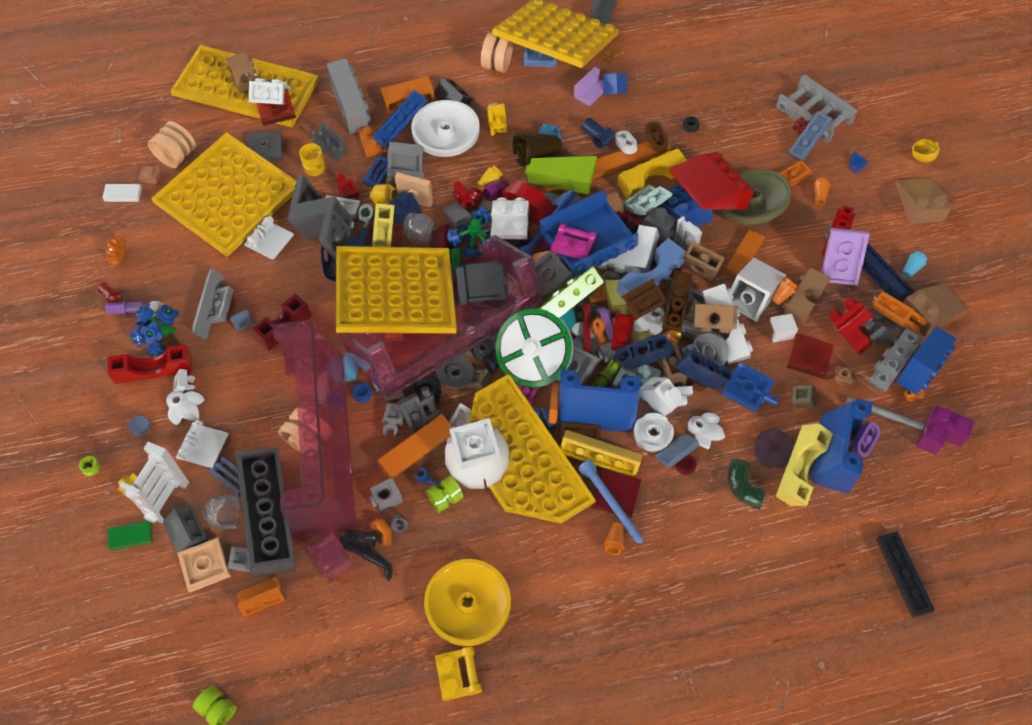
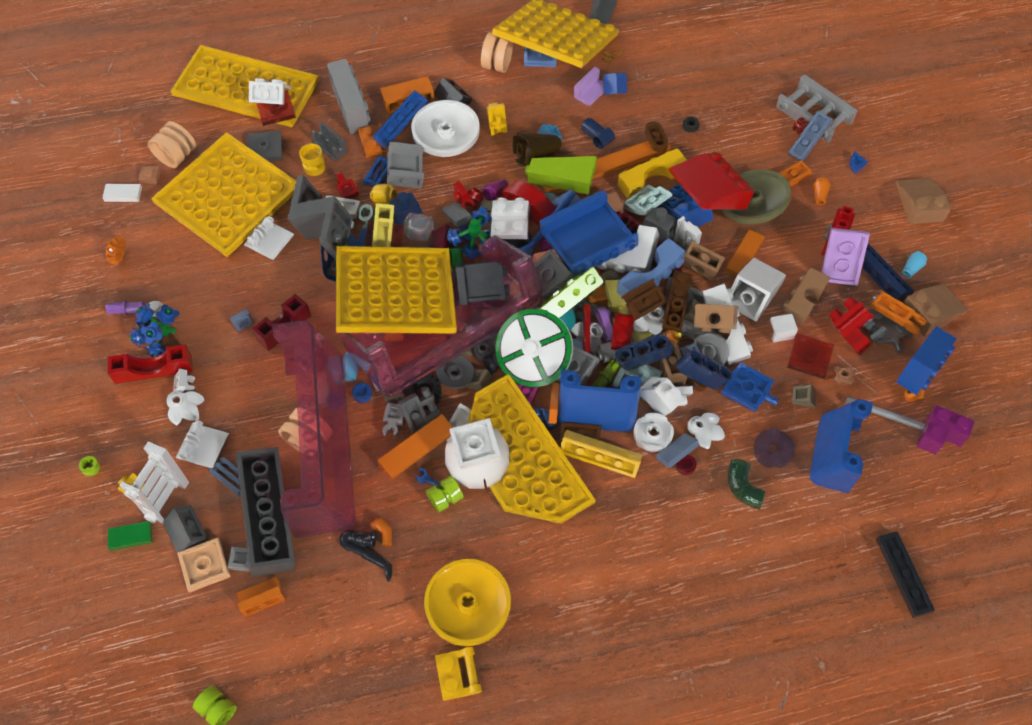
clear red pin [97,282,120,303] -> none
sand blue tile [129,416,151,436] -> none
light grey bracket [191,269,234,340] -> none
clear piece [201,495,241,530] -> none
medium nougat brick [226,52,258,93] -> none
clear pink brick [306,531,354,583] -> none
light grey brick [369,478,403,512] -> none
flat silver hinge [391,514,408,532] -> none
light nougat plate [395,172,433,207] -> none
yellow cone [477,166,502,190] -> none
dark pink plate [551,223,597,260] -> none
medium blue piece [578,459,643,544] -> none
orange arm [592,317,608,345] -> none
dark red tile [592,469,641,518] -> none
orange cone [604,522,624,555] -> none
white beam [615,131,638,154] -> none
orange cone [771,277,798,306] -> none
light yellow arch [776,424,833,506] -> none
medium lavender plate [851,422,880,457] -> none
light grey bracket [868,328,923,392] -> none
yellow hair [912,139,940,163] -> none

